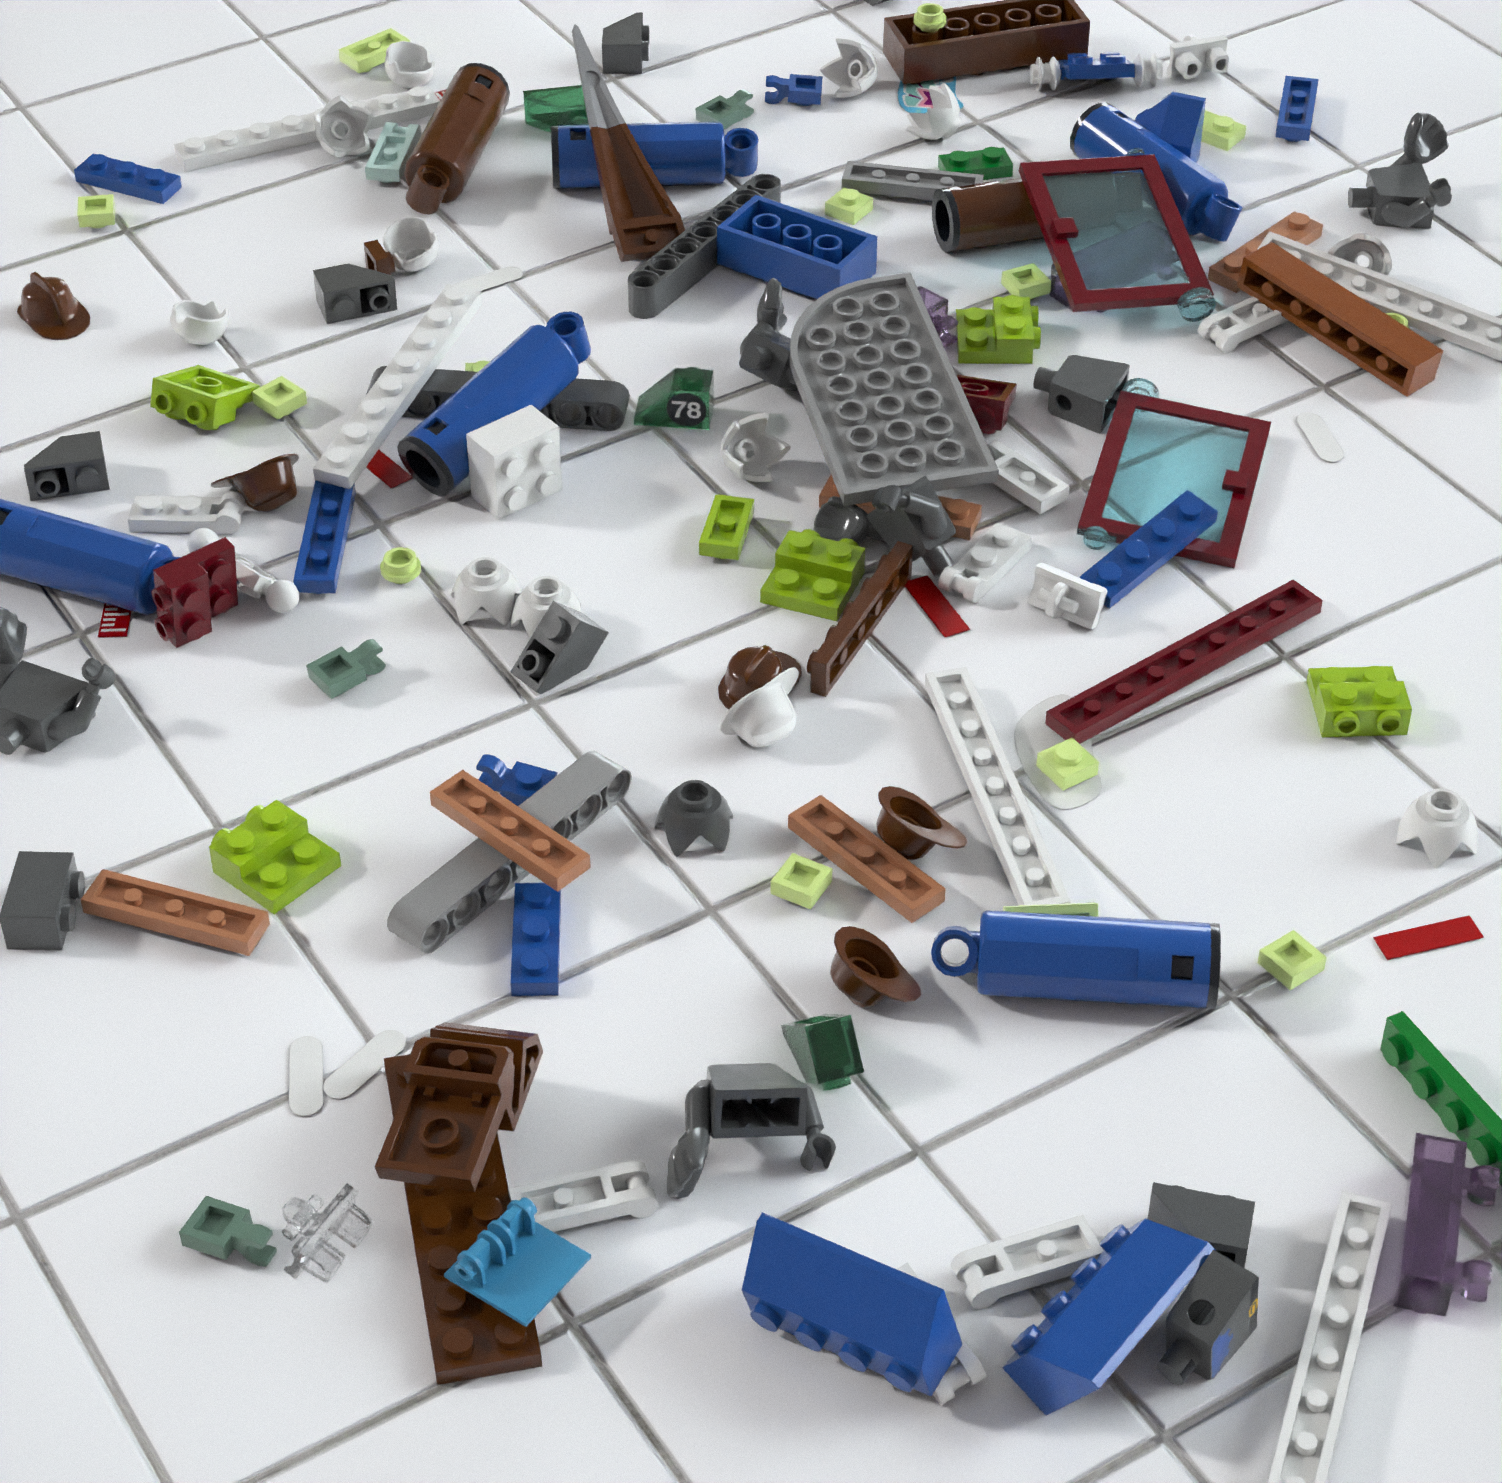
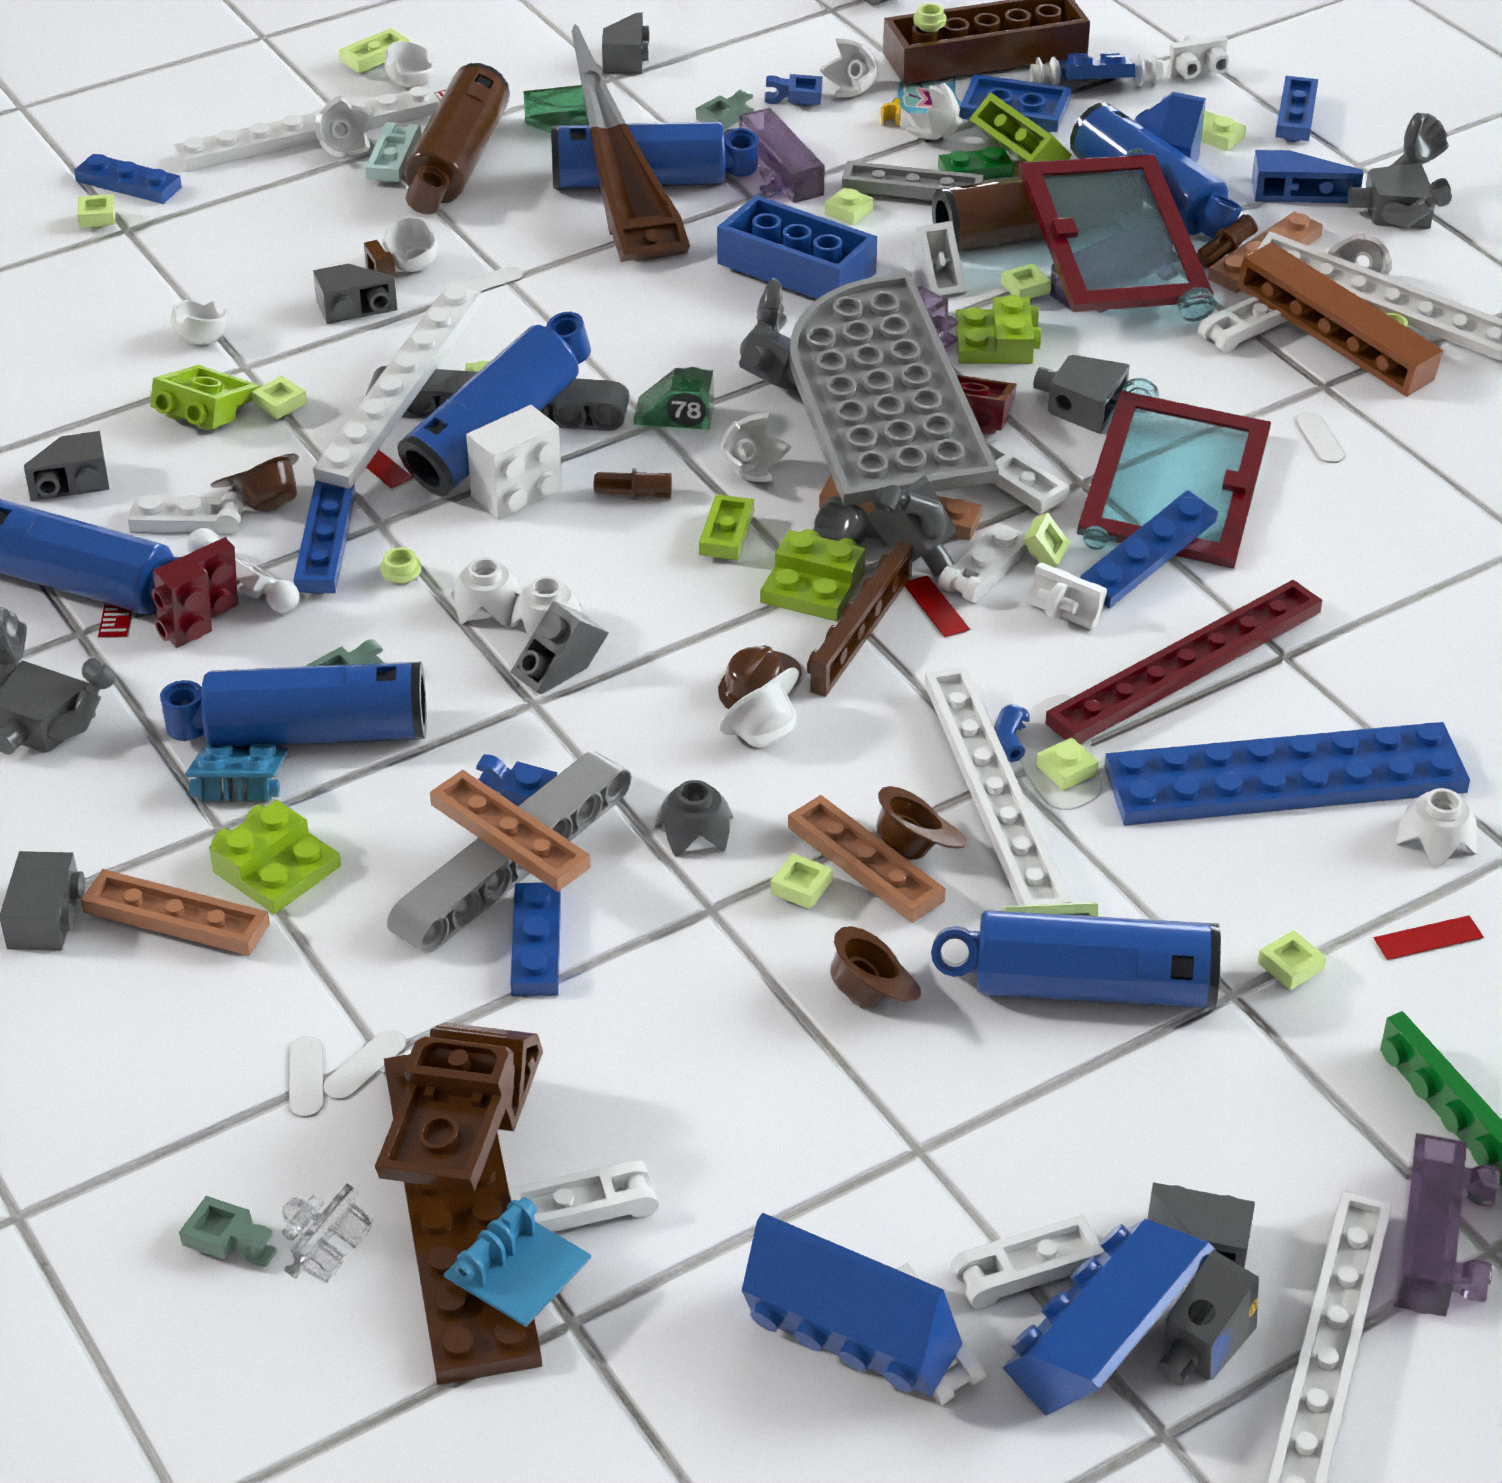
reddish brown piece [17,272,90,340] -> none
dark grey beam [628,174,781,319] -> none
dark grey torso [666,1063,836,1199] -> none
clear green slope [781,1014,864,1091] -> none
lime plate [1306,666,1412,737] -> none
none -> blue piece [160,661,427,747]
none -> dark azure hinge [185,743,288,801]
none -> reddish brown axle [593,468,672,500]
none -> clear purple brick [724,108,825,203]
none -> yellow hand [881,98,901,126]
none -> white slope [914,221,966,298]
none -> blue plate [959,74,1071,132]
none -> lime brick [969,92,1072,162]
none -> blue arm [993,704,1030,762]
none -> yellowish green plate [1023,512,1070,568]
none -> blue plate [1104,722,1470,826]
none -> reddish brown axle [1197,214,1258,268]
none -> blue slope [1251,150,1364,203]

